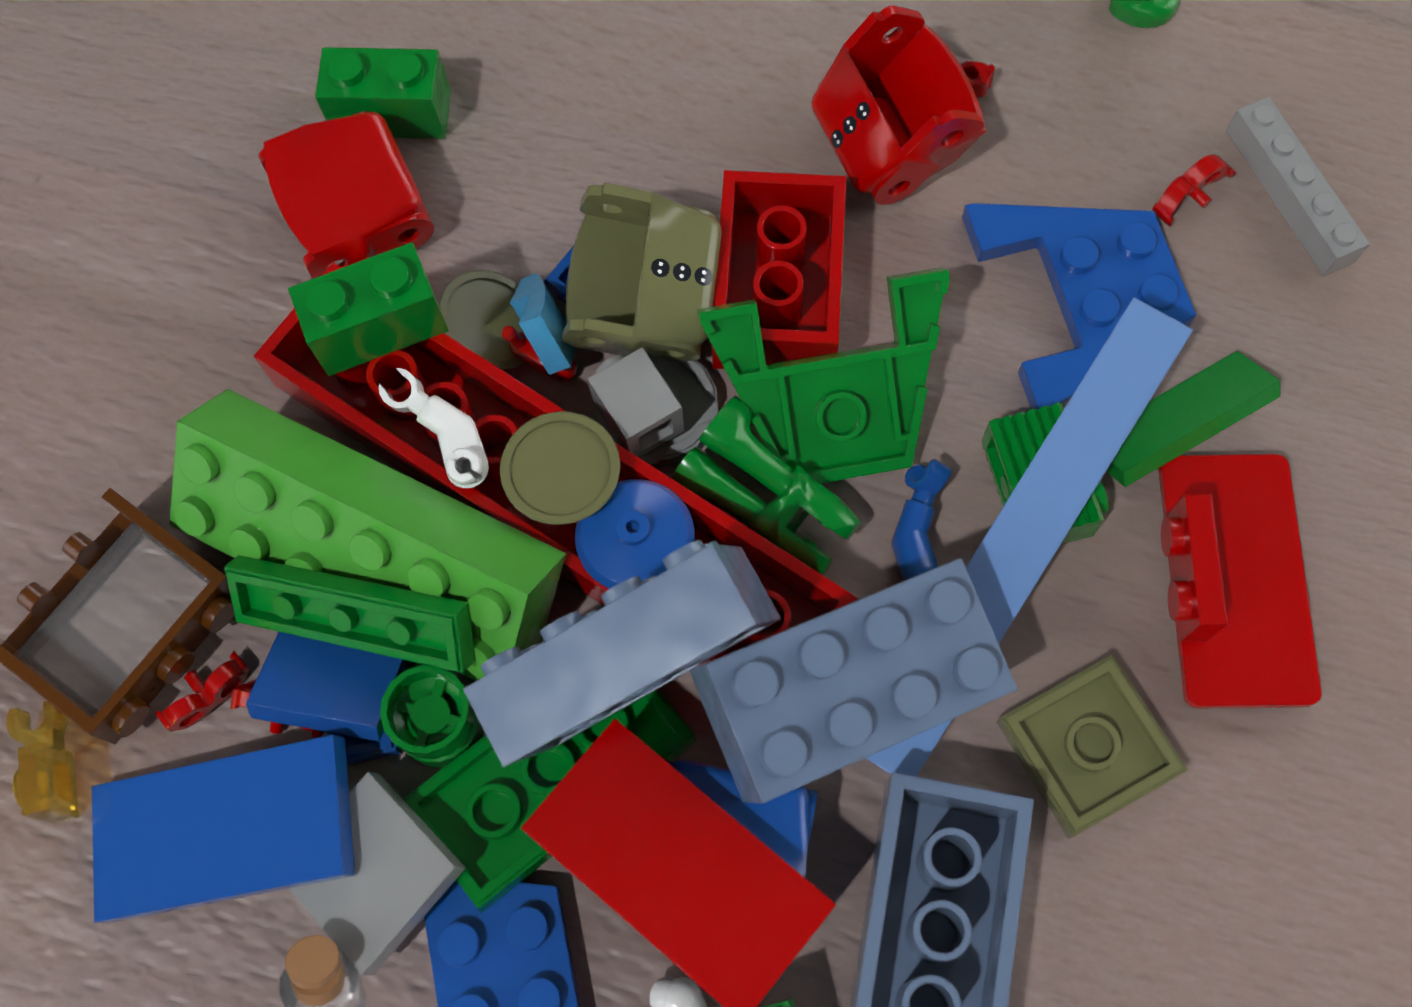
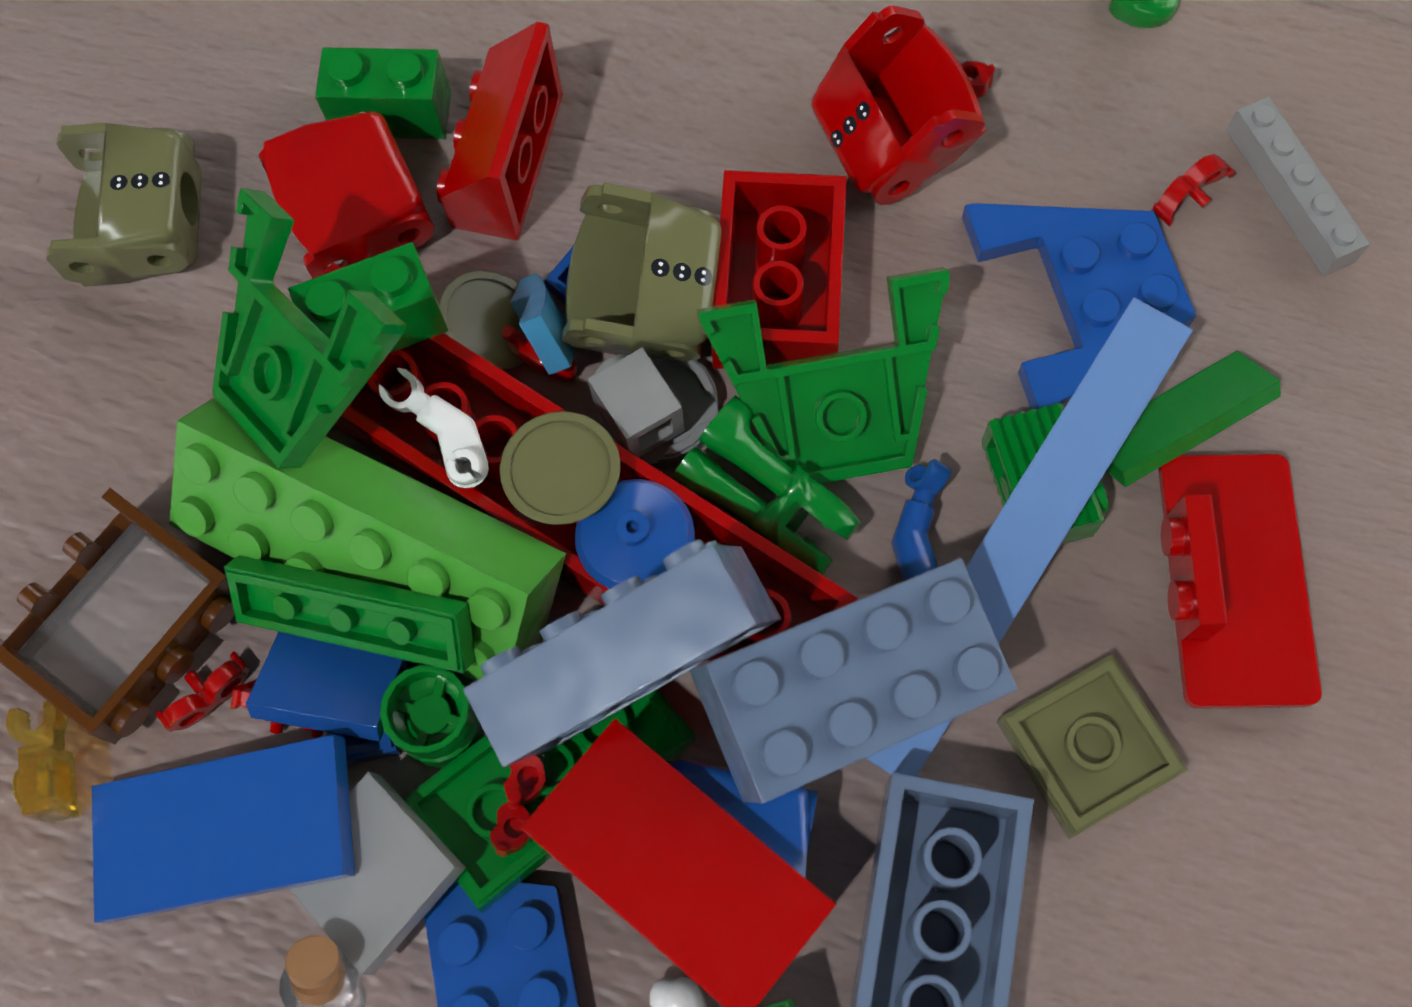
none -> olive piece [46,123,202,287]
none -> green wing [212,188,407,468]
none -> red slope [437,22,563,241]
none -> red piece [489,755,547,857]

